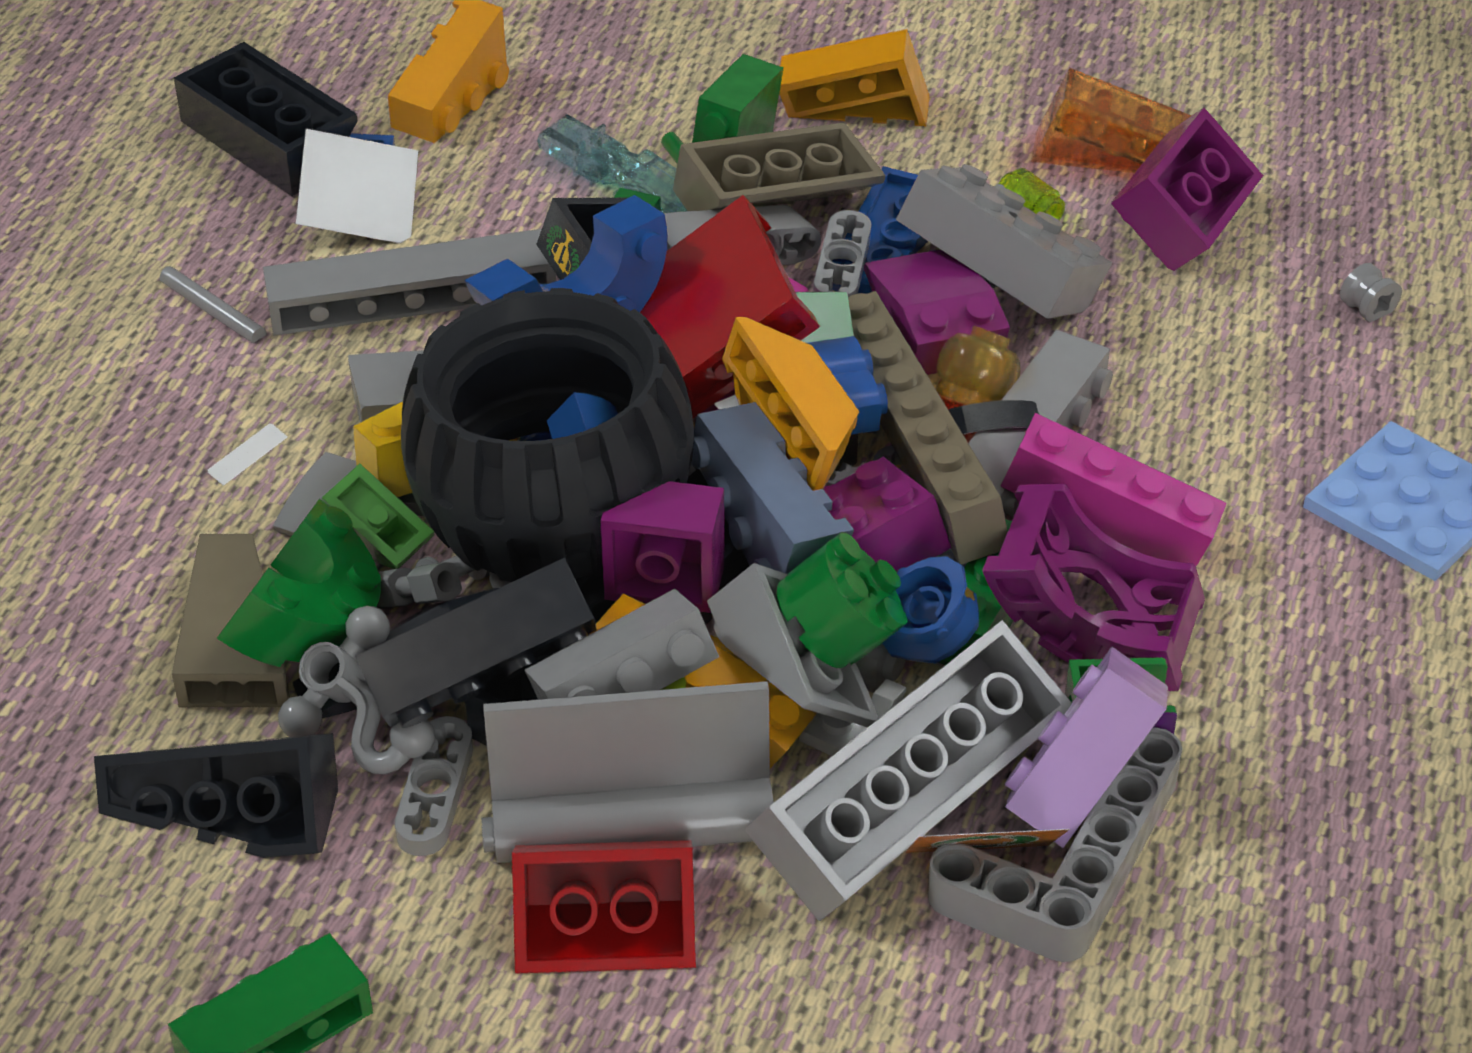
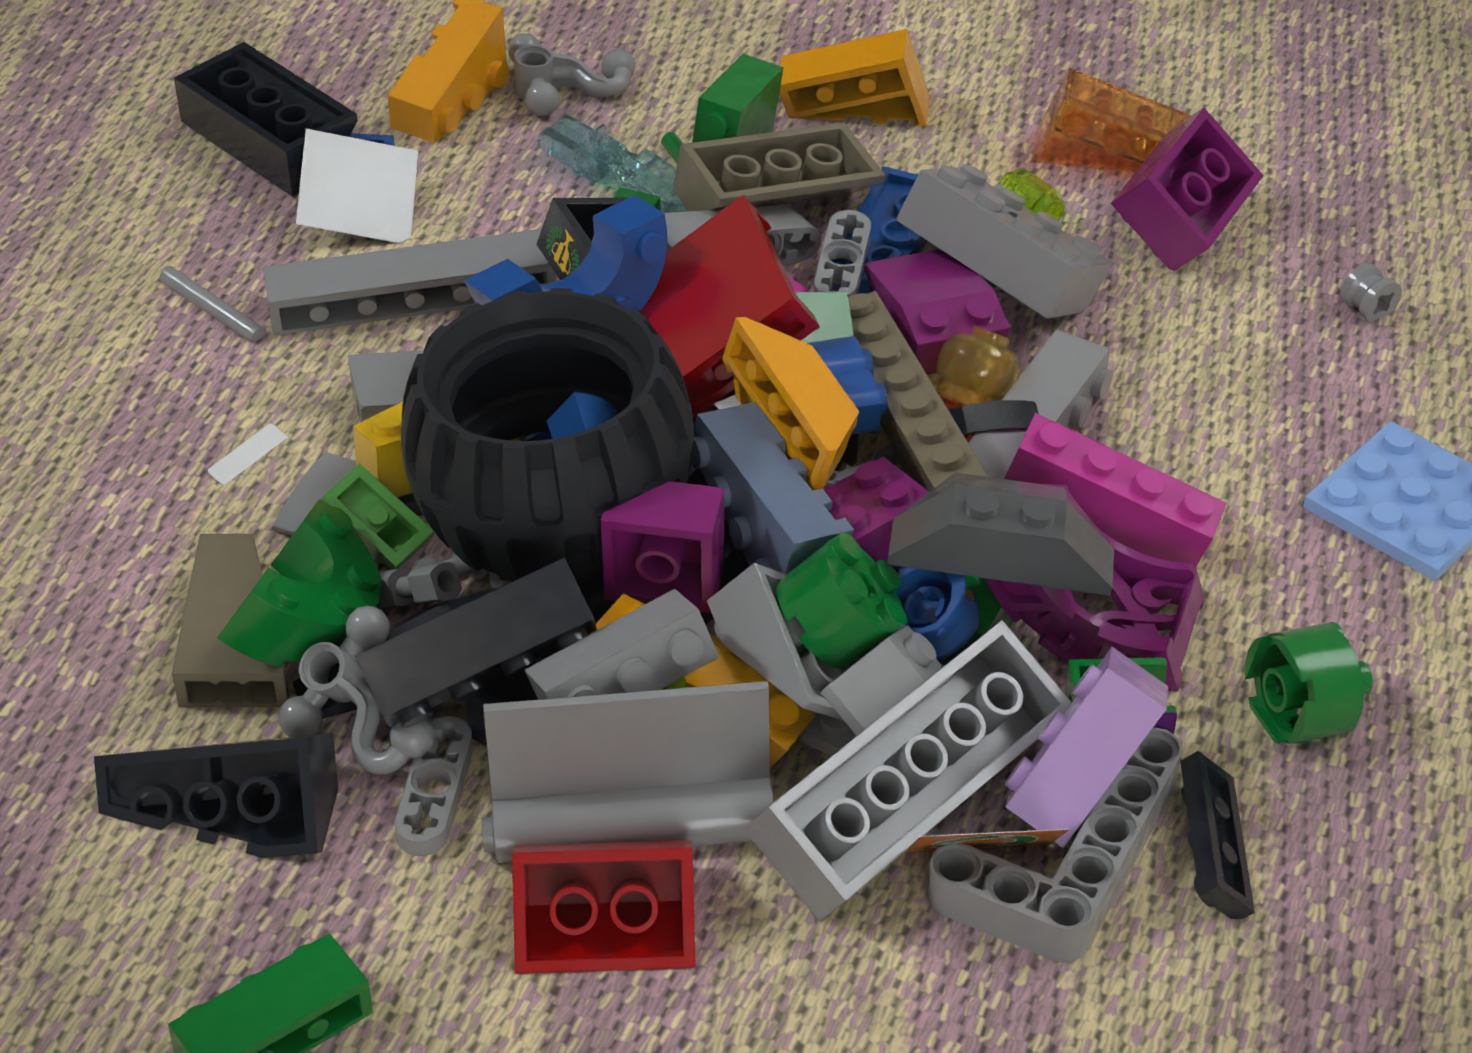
none -> light grey piece [508,33,635,116]
none -> light grey slope [821,625,943,736]
none -> dark grey wedge [887,472,1114,596]
none -> black plate [1180,751,1255,919]
none -> green brick [1245,622,1373,744]

